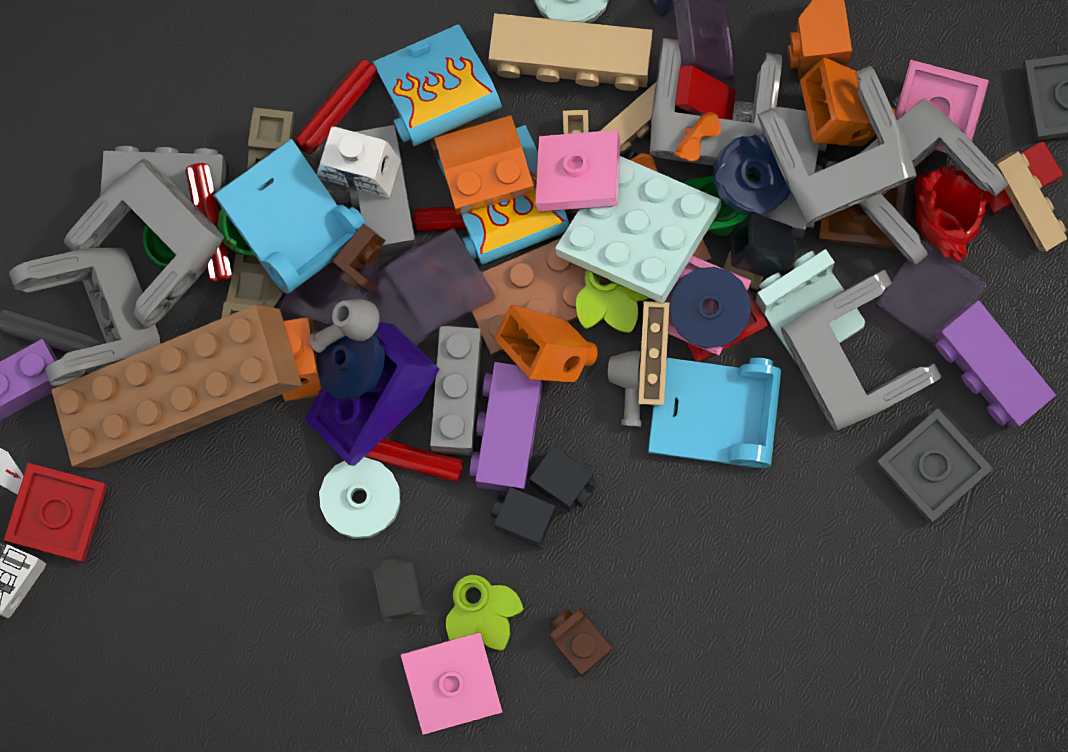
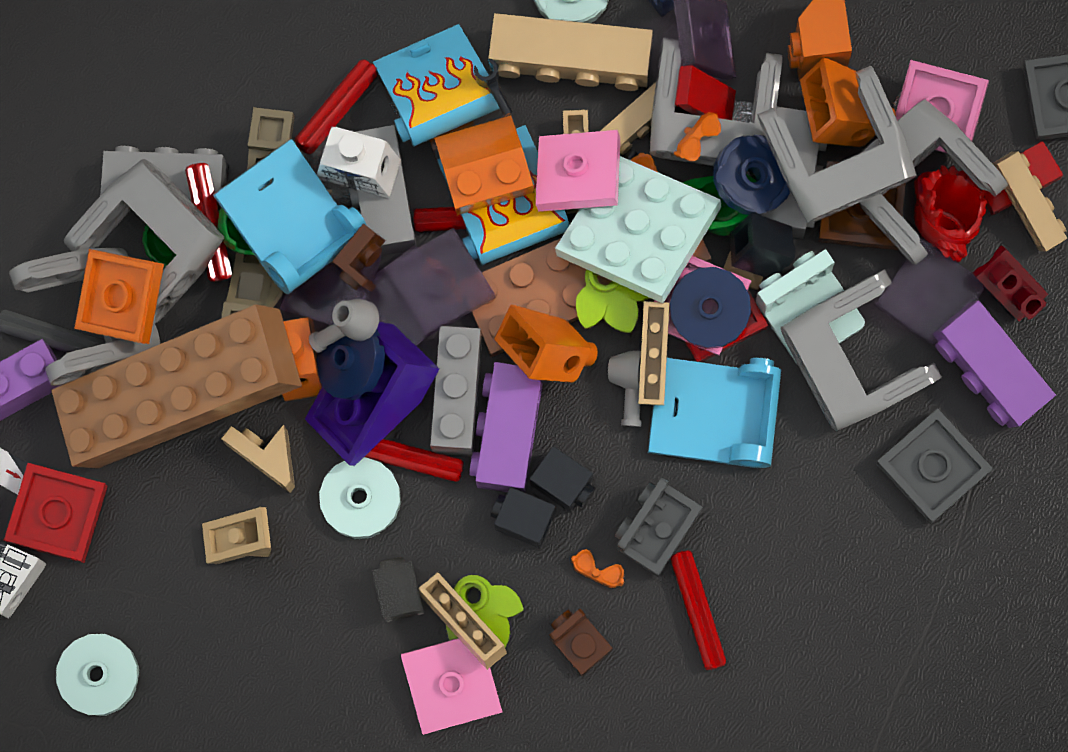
none -> light aqua plate [56,634,139,716]
none -> orange tile [74,249,164,344]
none -> tan slope [202,507,271,564]
none -> tan slope [221,425,295,493]
none -> tan piece [418,572,507,670]
none -> black hand [474,58,513,116]
none -> orange piece [571,549,624,588]
none -> dark grey bracket [615,477,703,577]
none -> red axle [671,550,726,670]
none -> dark red hips [972,245,1048,322]

